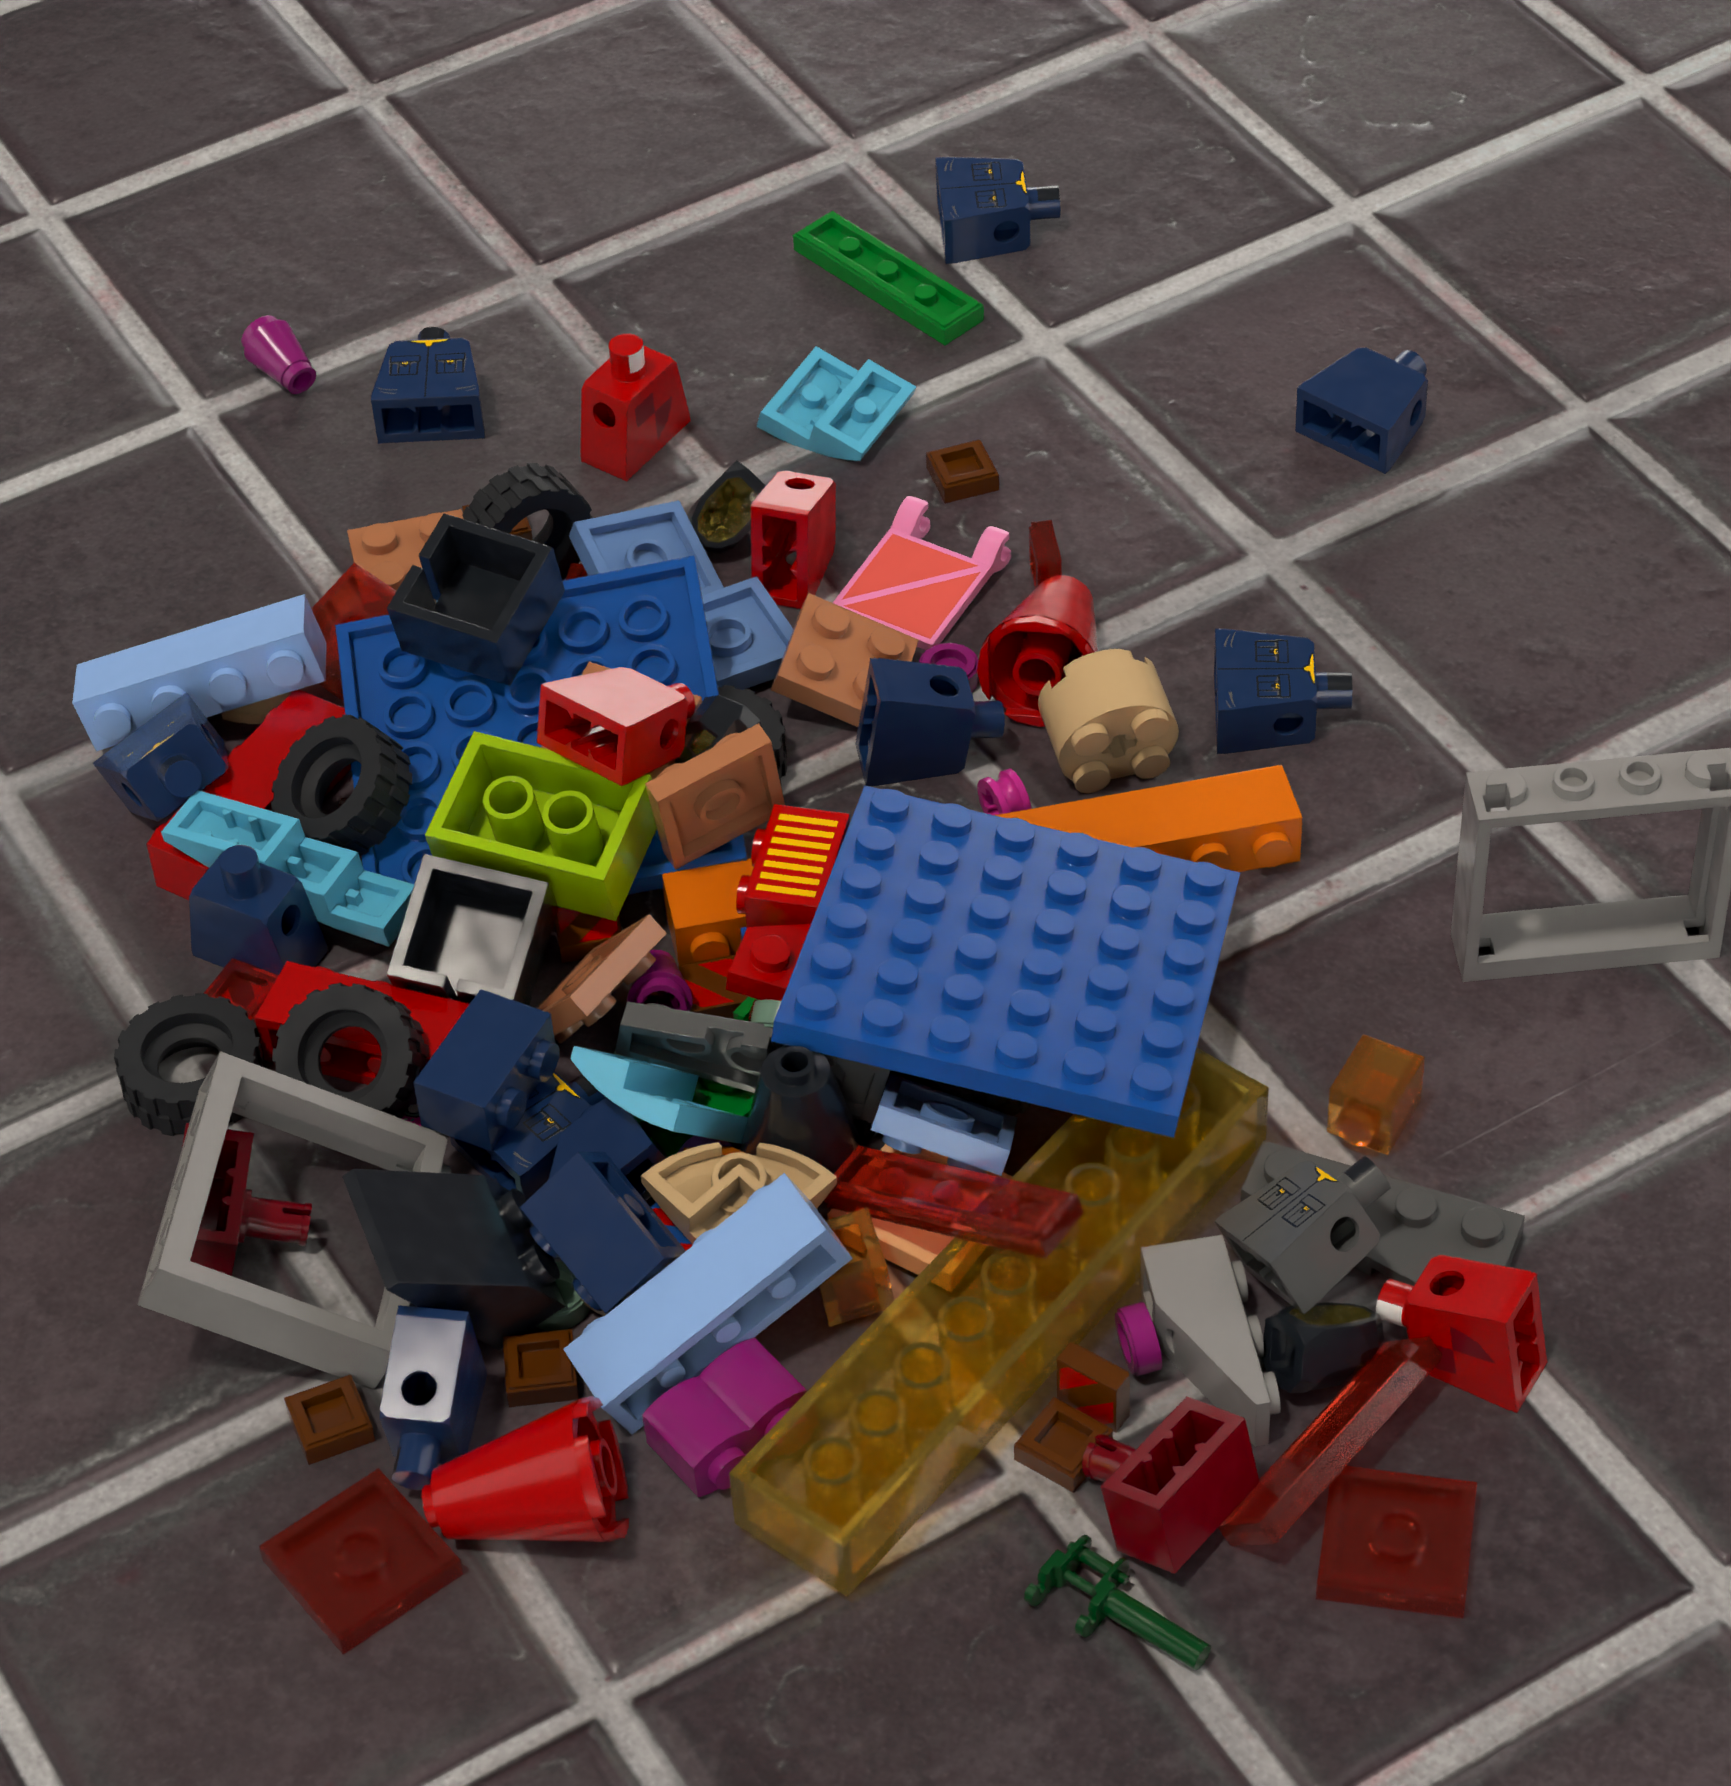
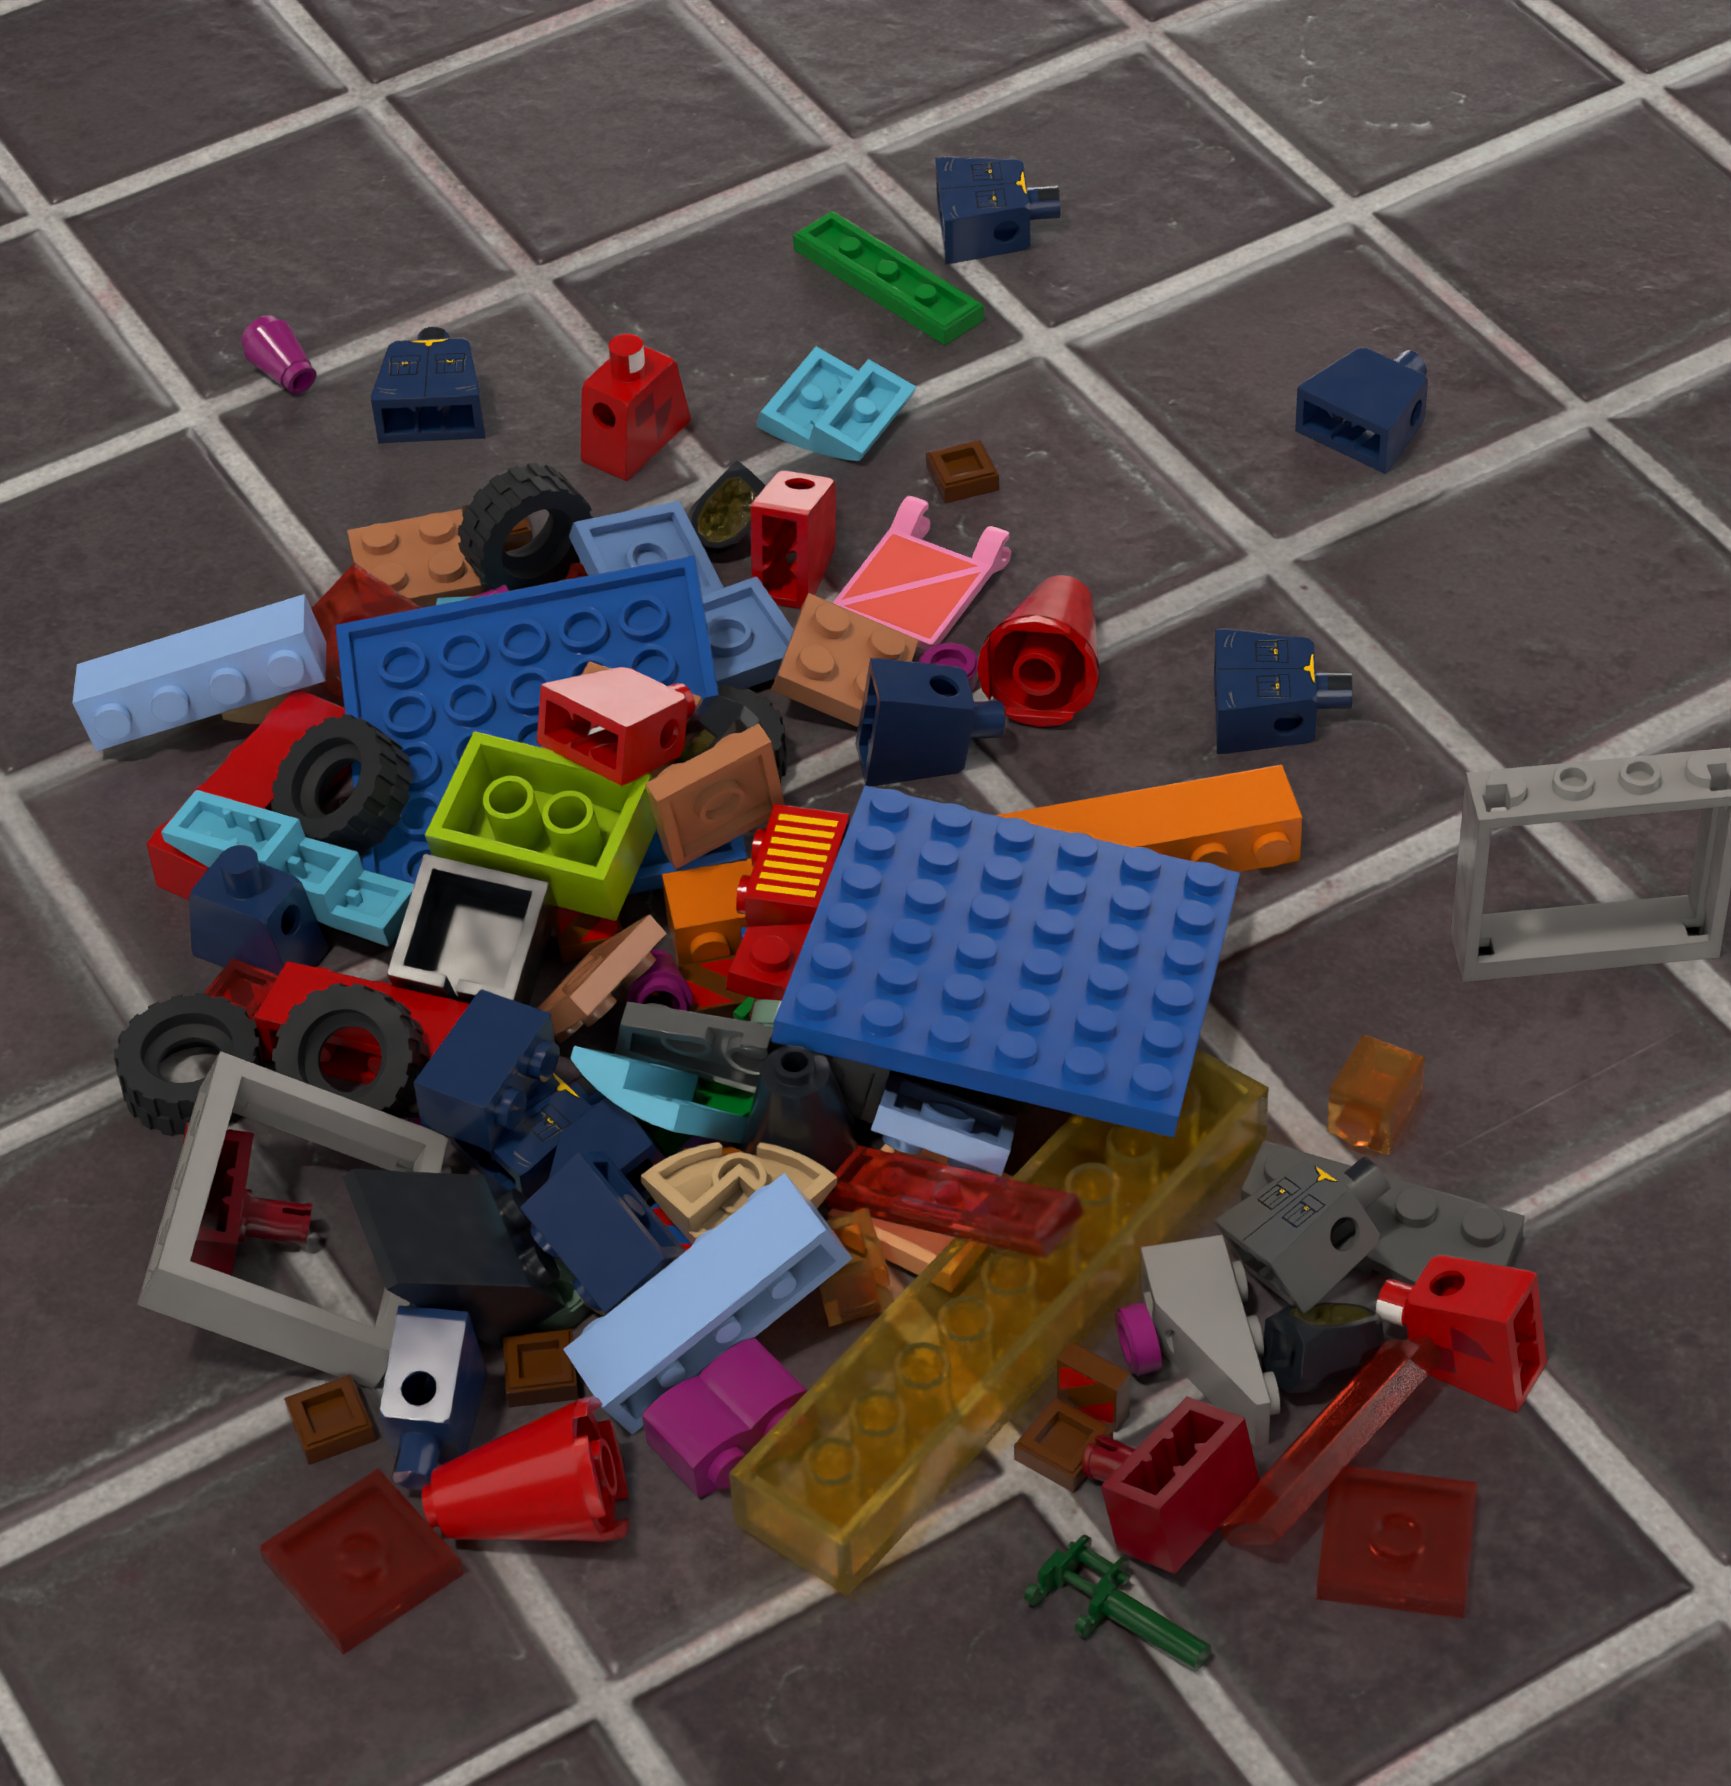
dark blue torso [93,693,229,821] -> none
black piece [387,513,565,686] -> none
dark pink bush [977,768,1031,815] -> none
clear red tile [1029,520,1062,589] -> none
tan brick [1038,649,1179,794] -> none

